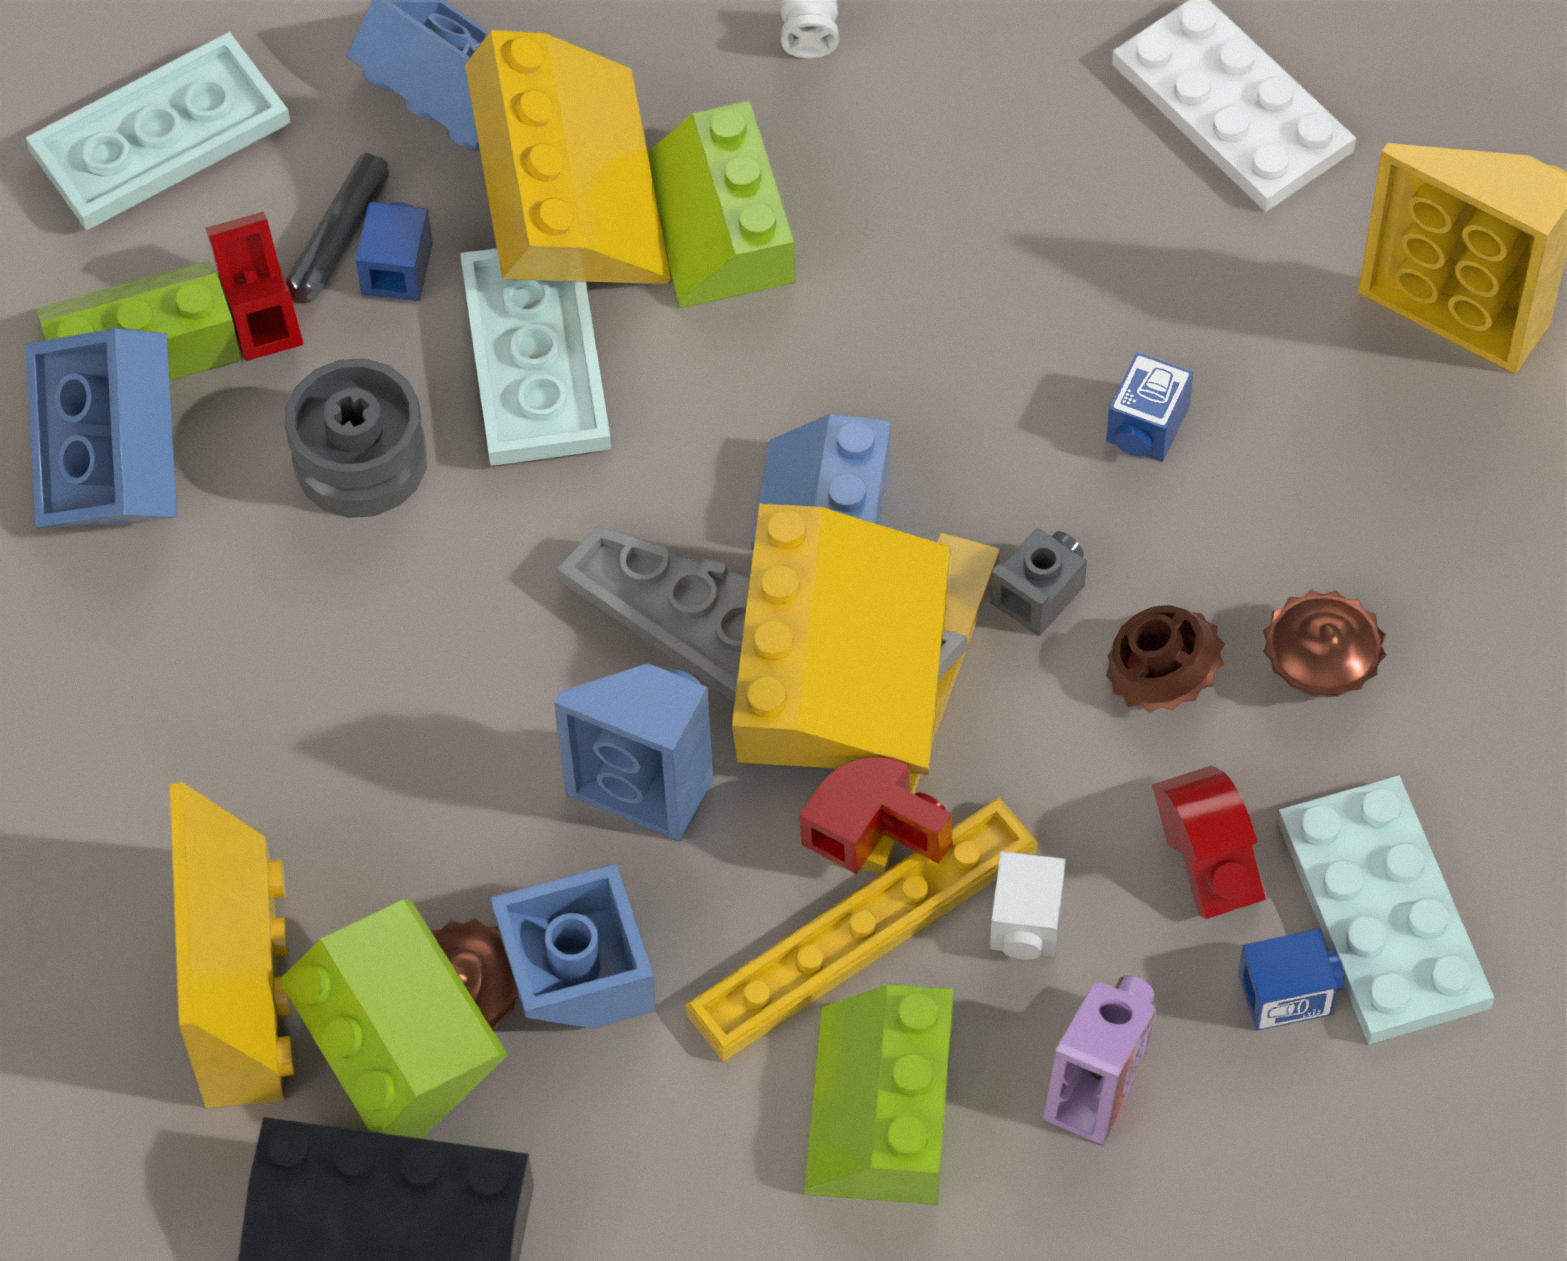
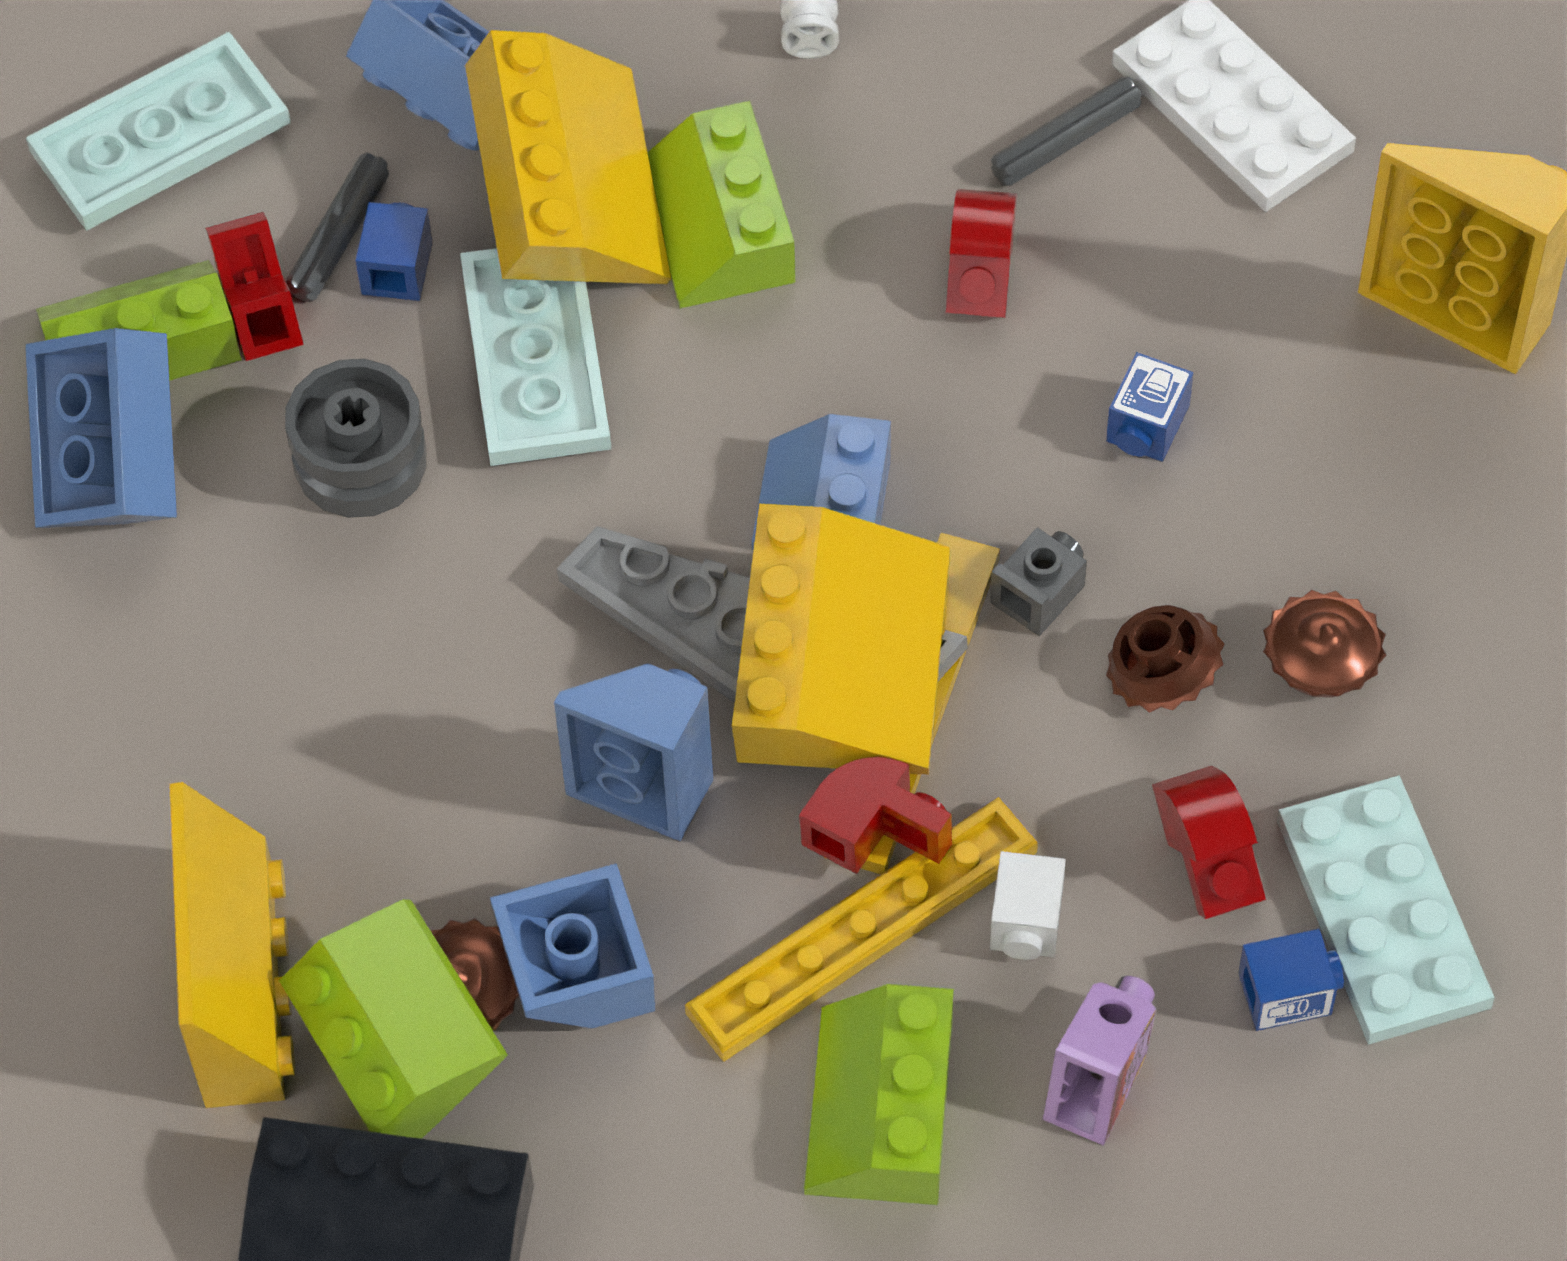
none -> red brick [945,189,1017,318]
none -> dark grey axle [991,77,1142,186]

